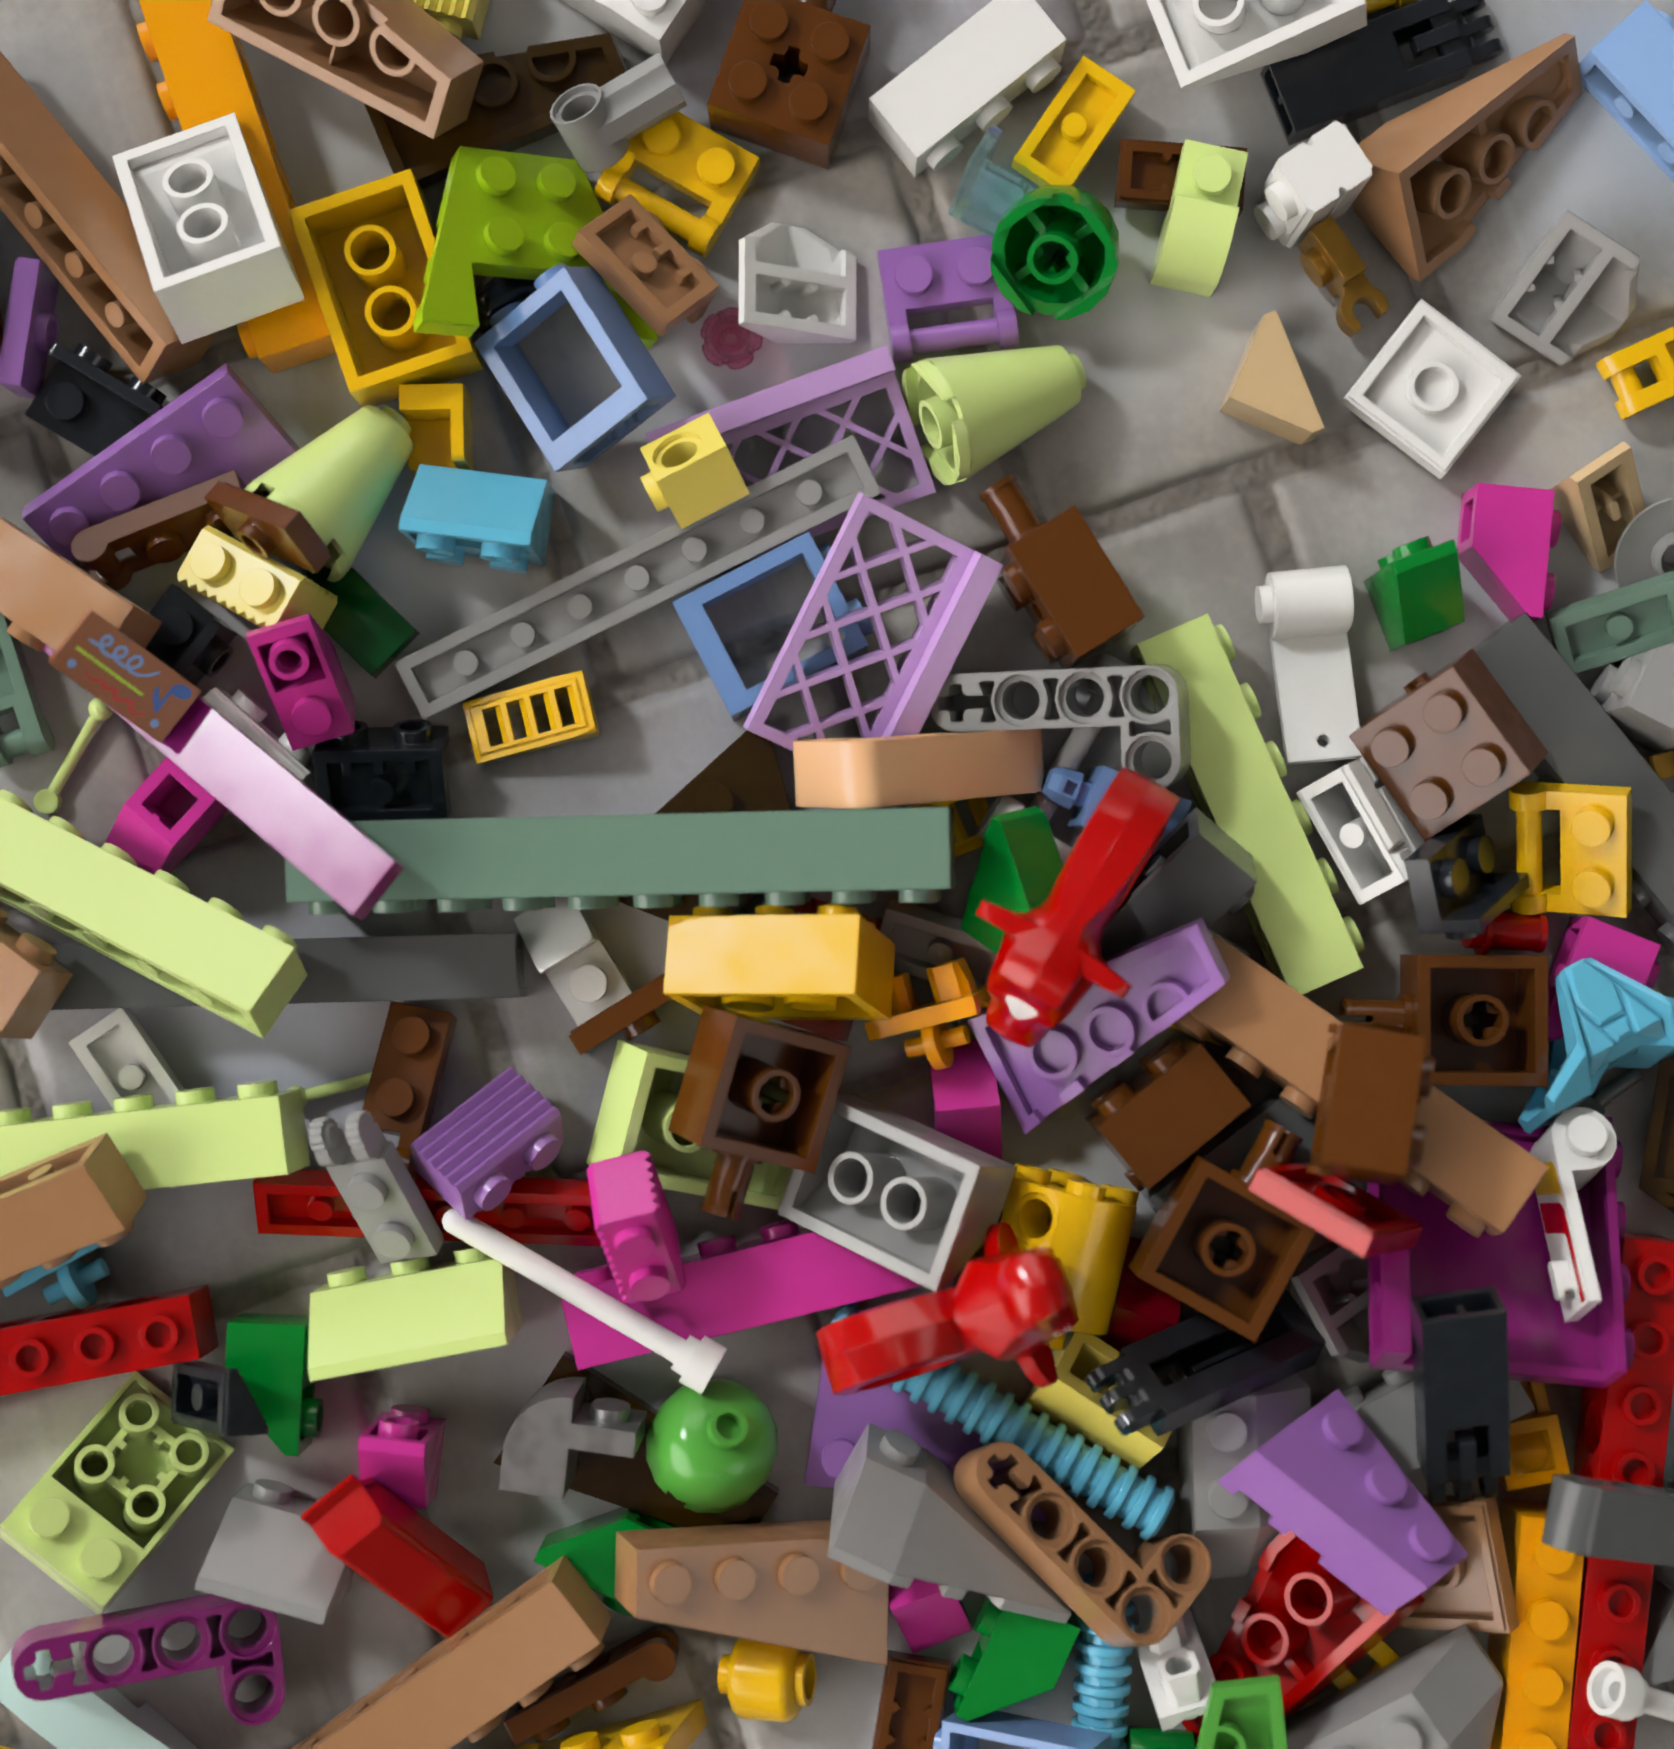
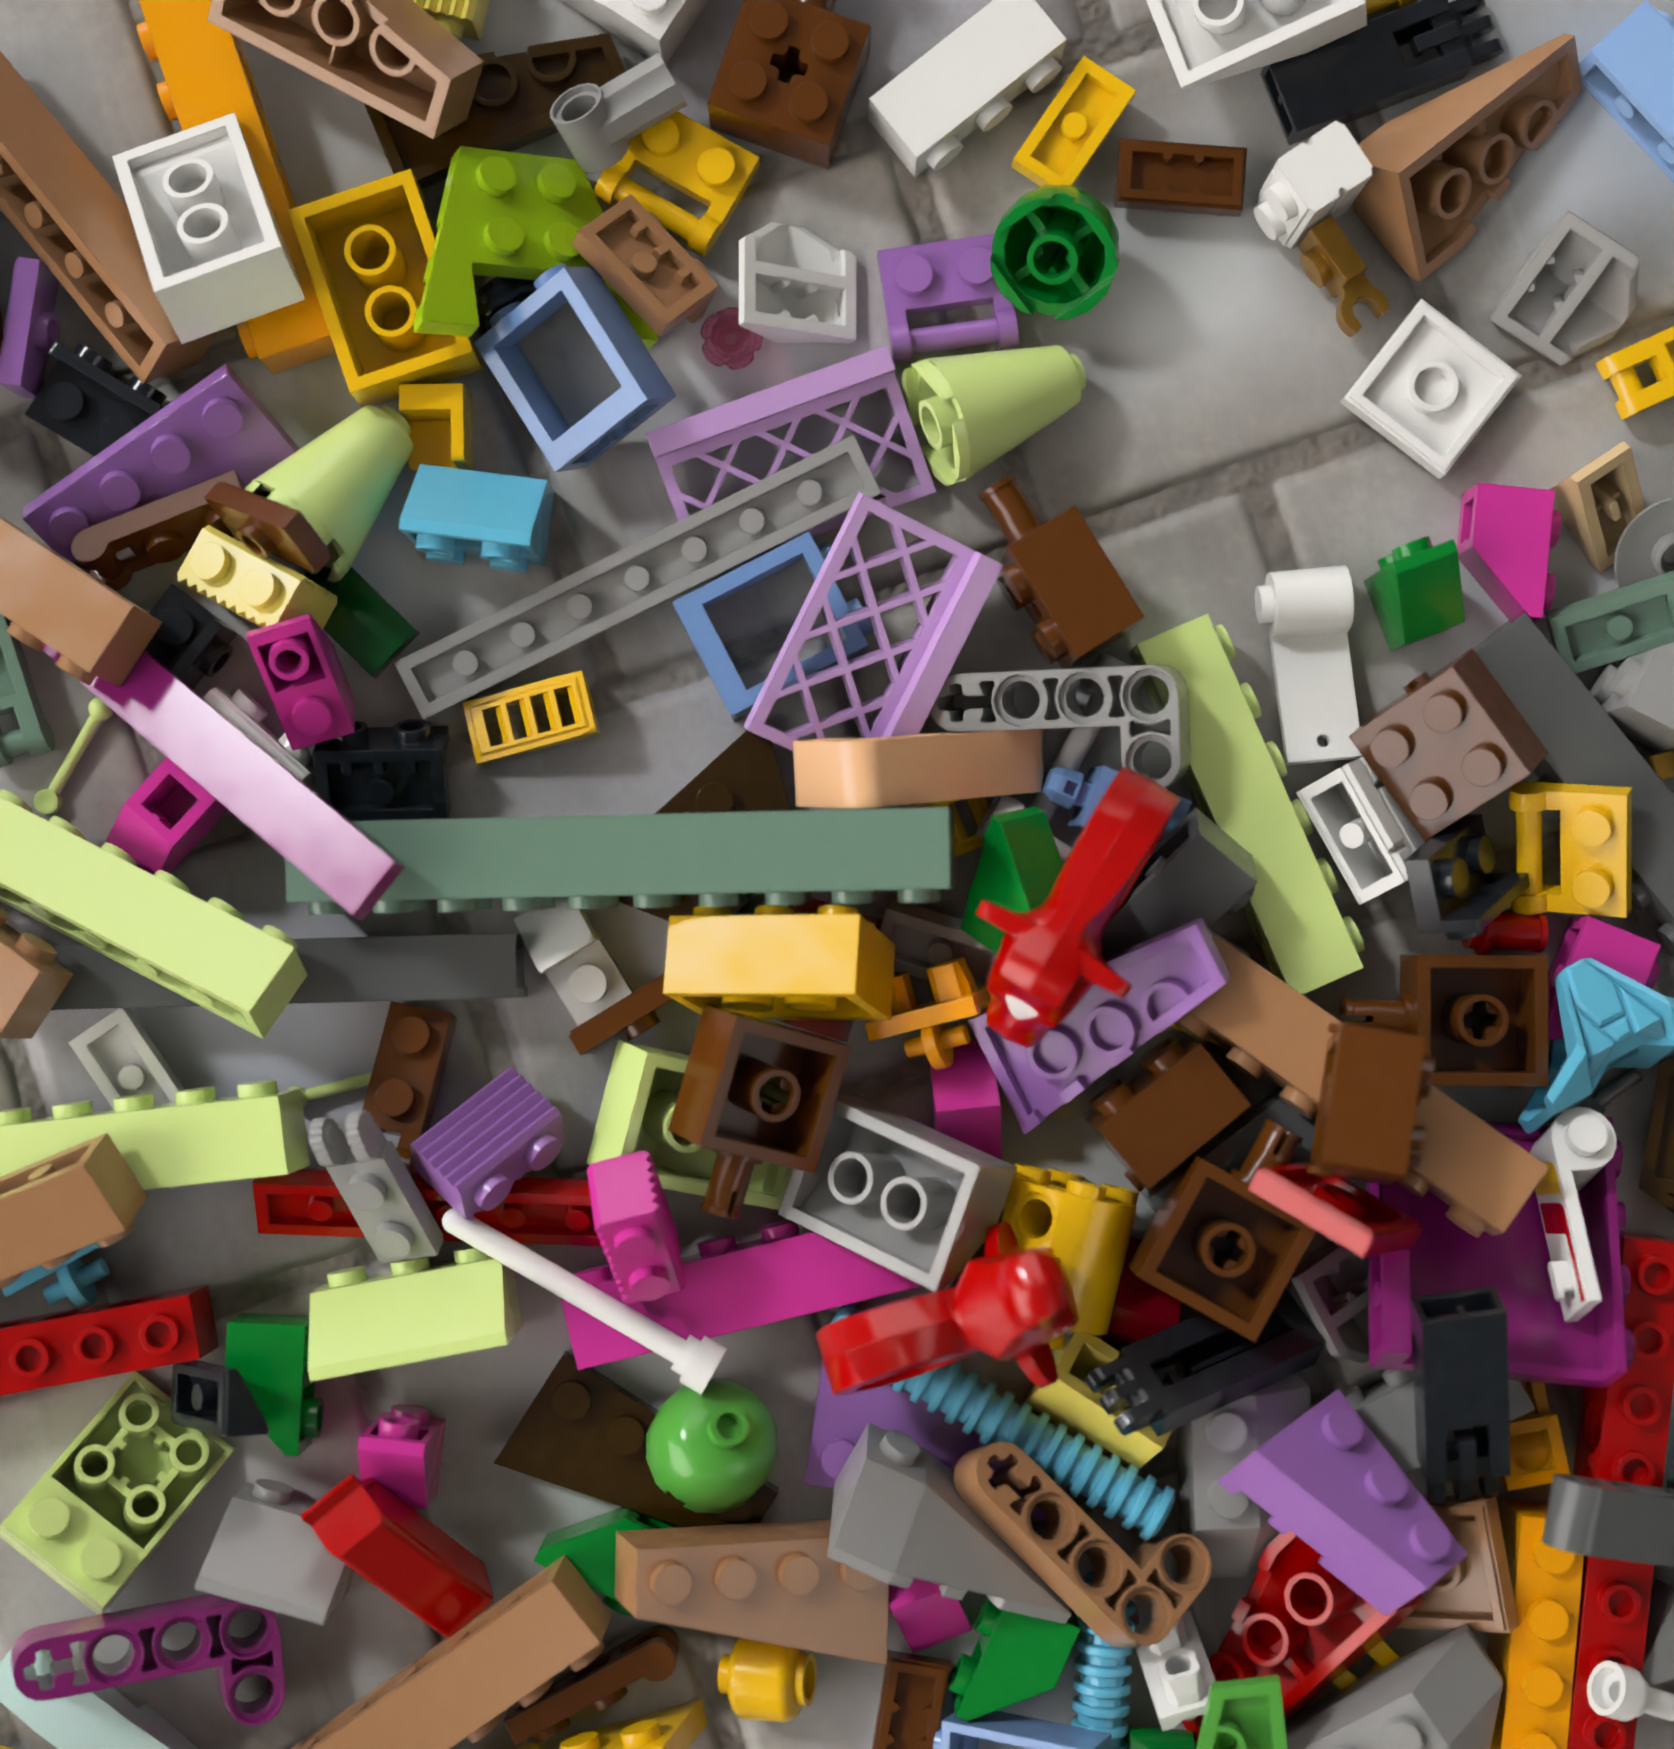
dark orange tile [48,607,202,743] -> none
flat silver brick [498,1377,647,1499] -> none
light yellow brick [640,412,750,529] -> none
clear light blue panel [948,124,1035,238] -> none
yellowish green brick [1149,139,1249,297] -> none
tan slope [1219,310,1325,445] -> none

